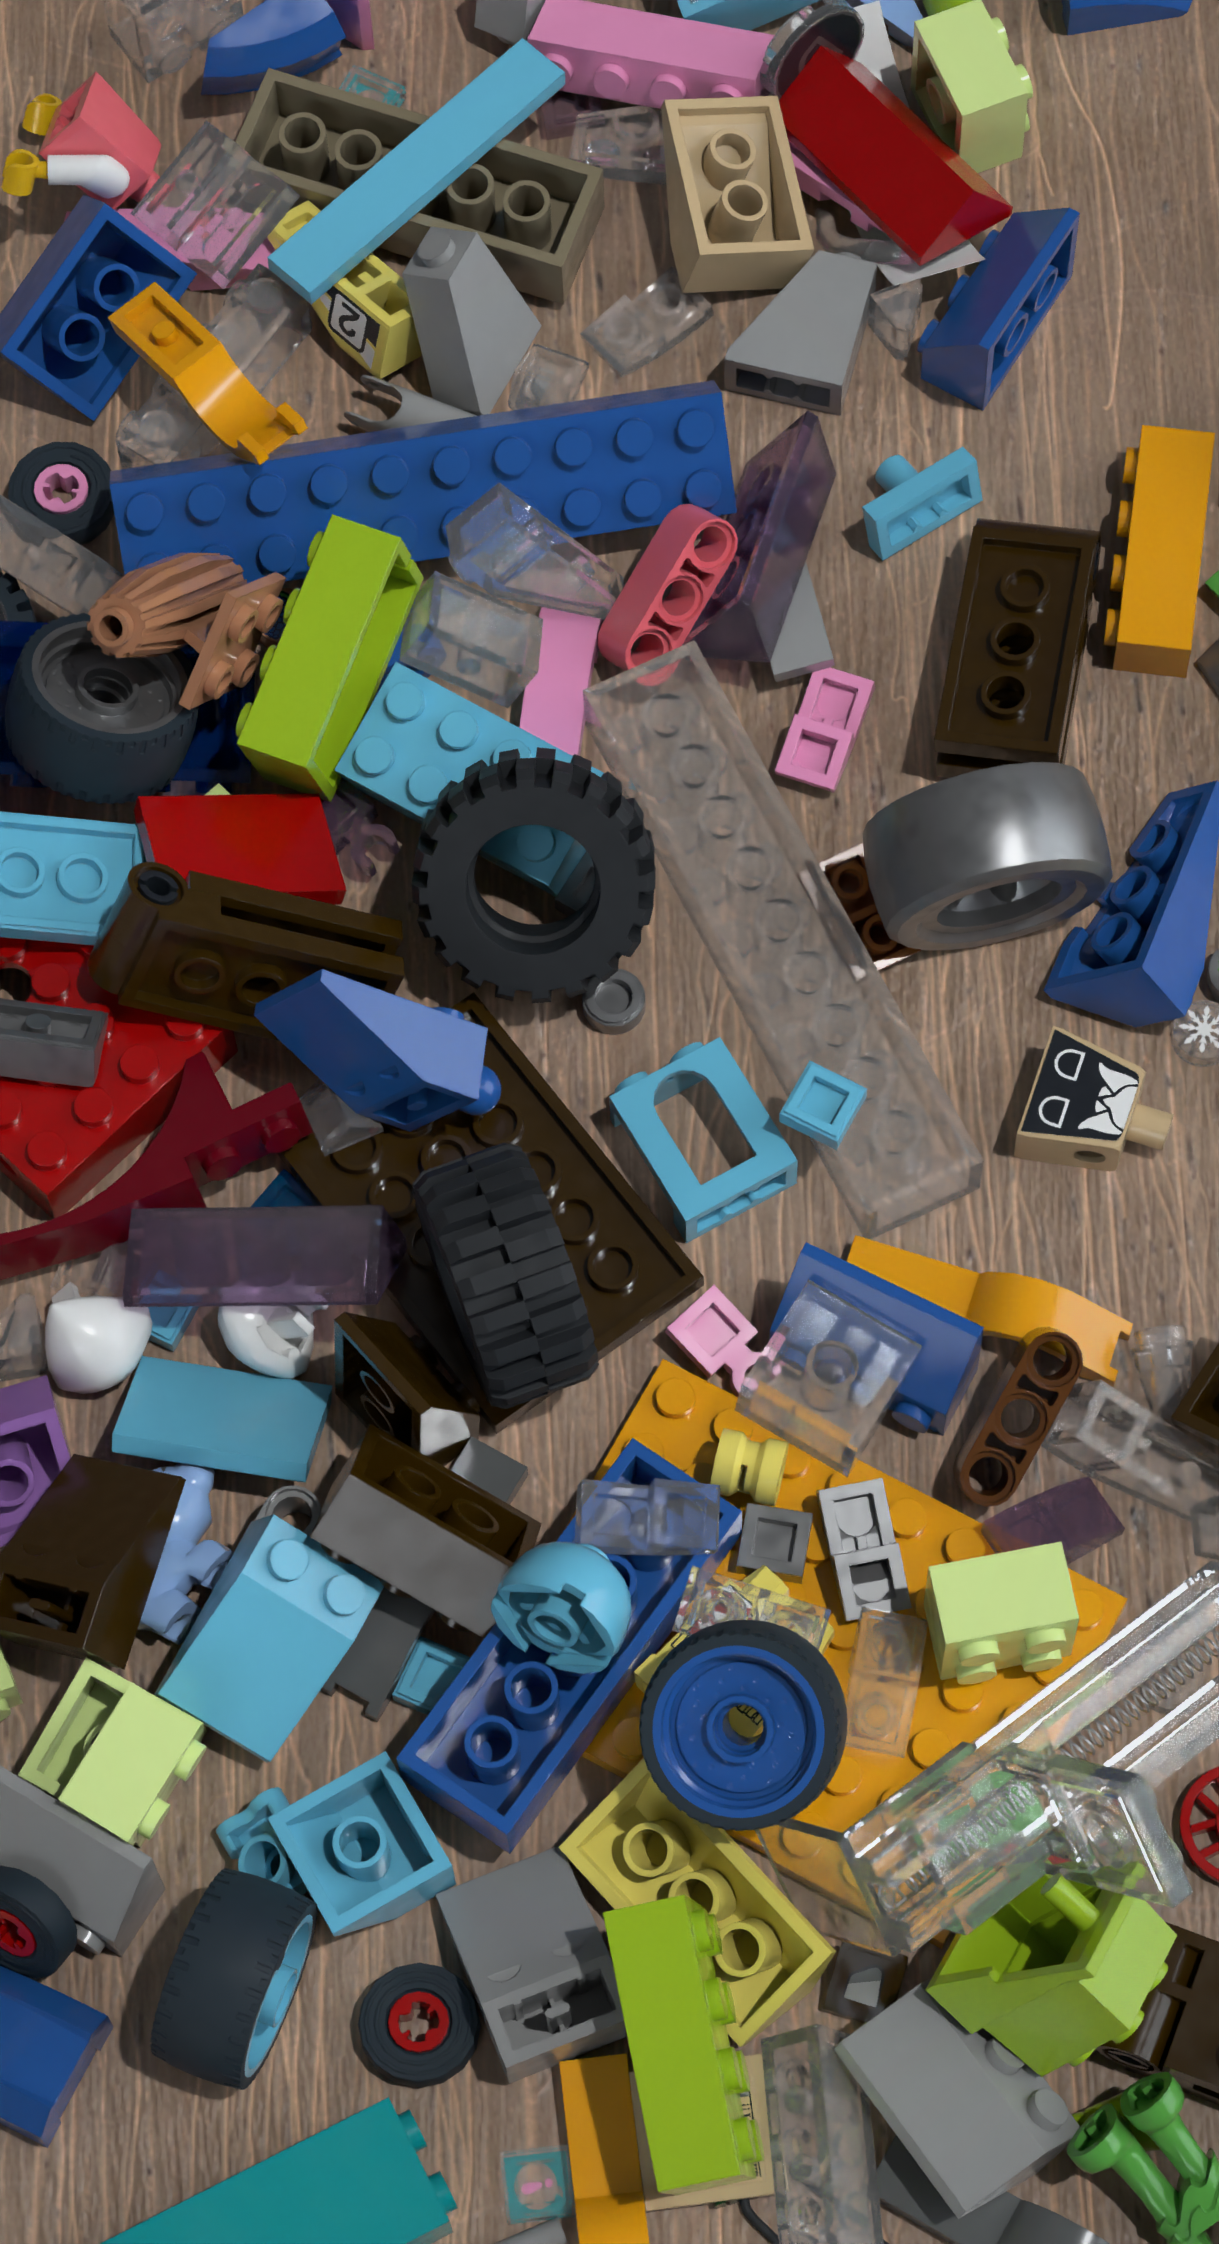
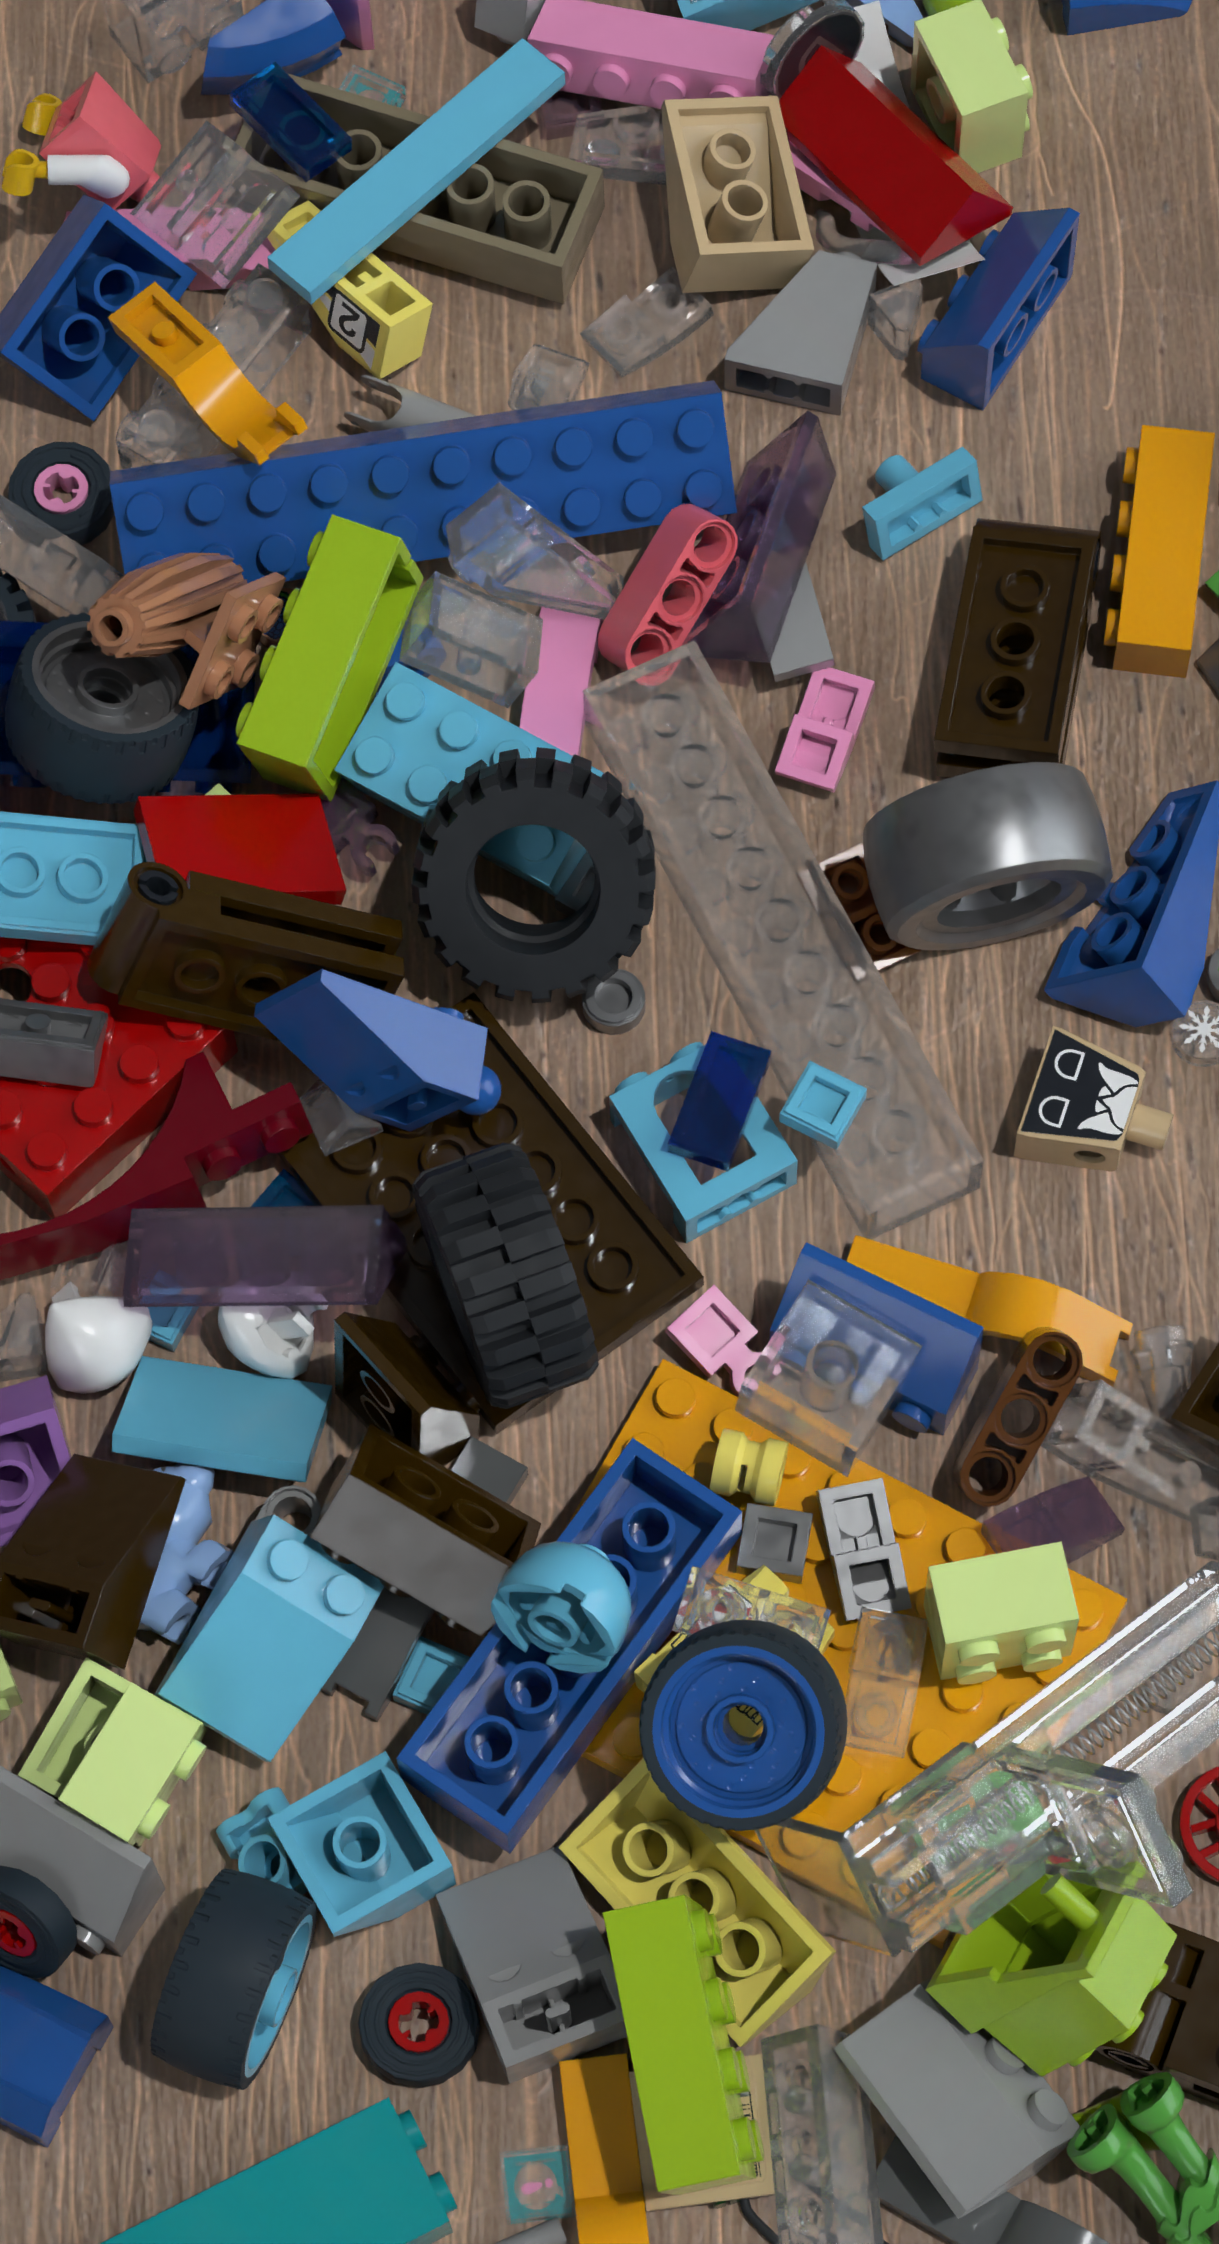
light grey slope [402,227,542,416] -> none
clear slope [575,1478,720,1556] -> none
dark brown slope [823,1937,908,2024] -> none
none -> clear blue tile [229,62,352,182]
none -> clear blue tile [668,1031,772,1172]

